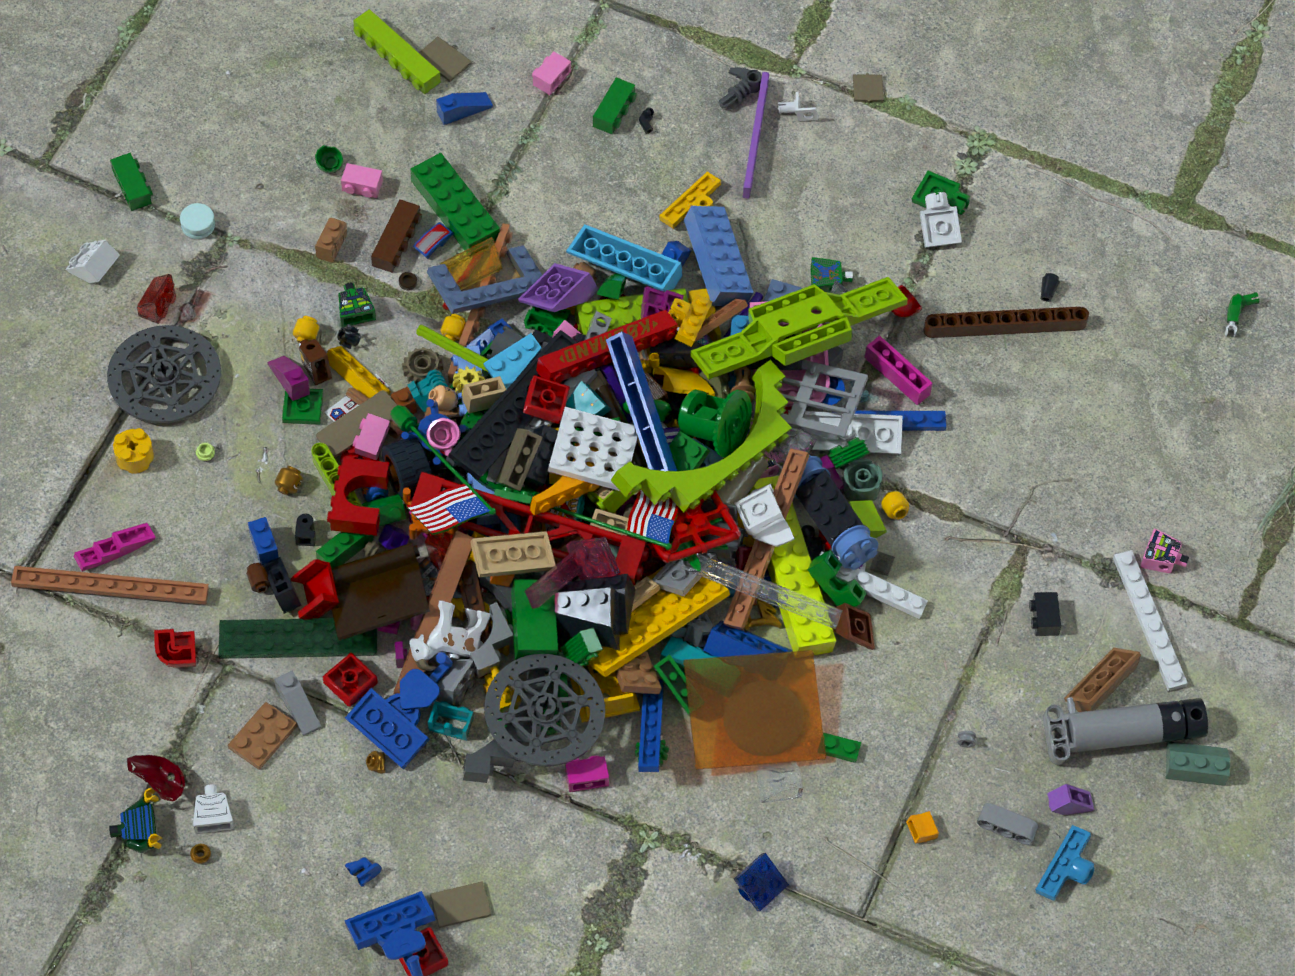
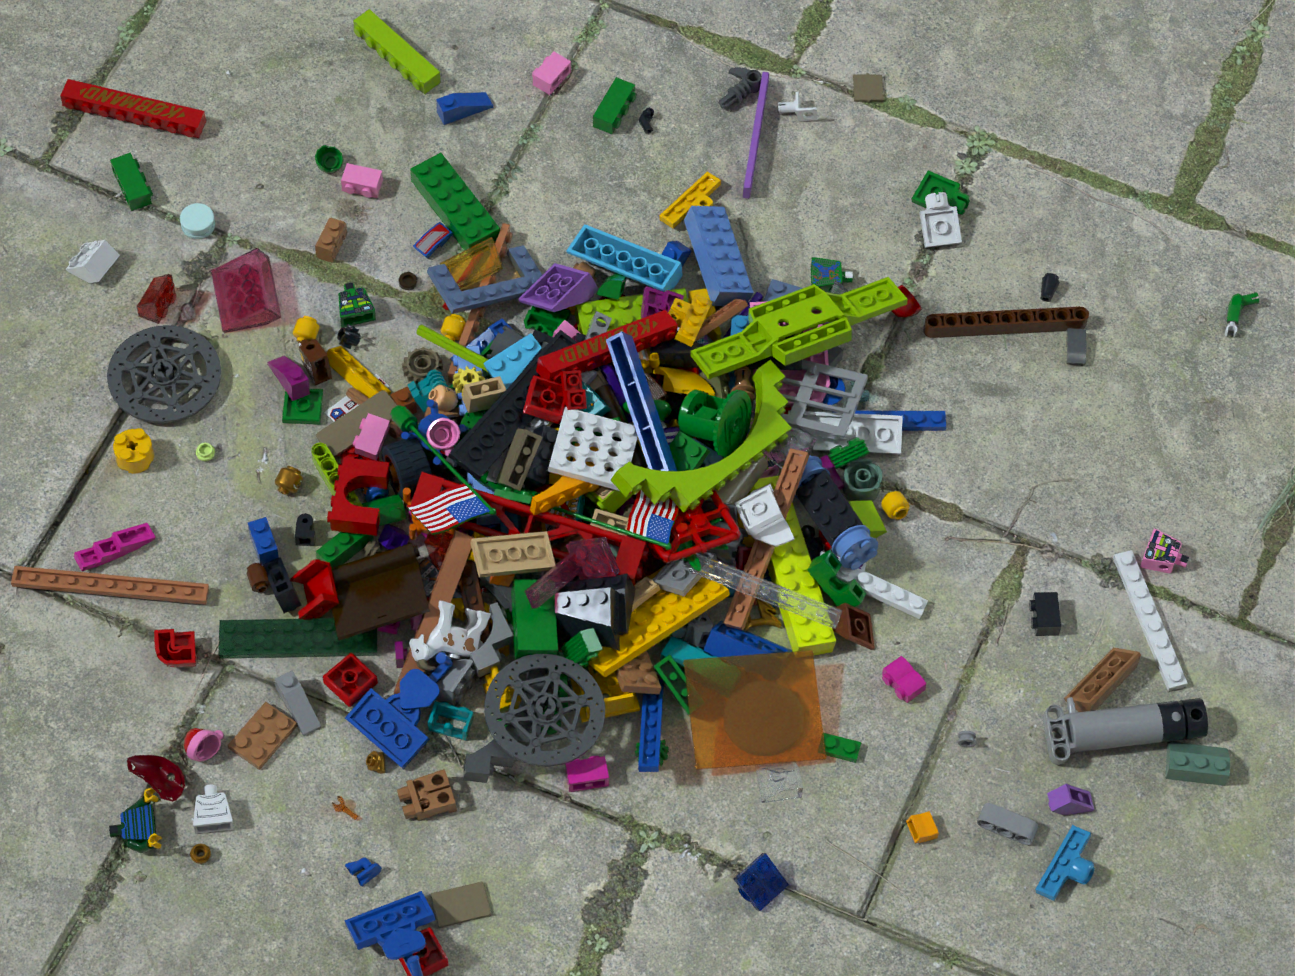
reddish brown brick [371,199,422,273] -> none
dark tan piece [419,36,472,82] -> none
dark pink brick [864,335,933,405] -> none
clear smoke plate [870,551,895,576] -> none
none -> red brick [60,79,206,138]
none -> bright pink piece [184,728,224,762]
none -> clear pink slope [211,248,281,333]
none -> clear orange hand [332,796,358,820]
none -> medium nougat hips [397,769,457,821]
none -> red slope [560,370,587,410]
none -> dark pink brick [882,656,926,703]
none -> dark grey slope [1066,328,1086,365]

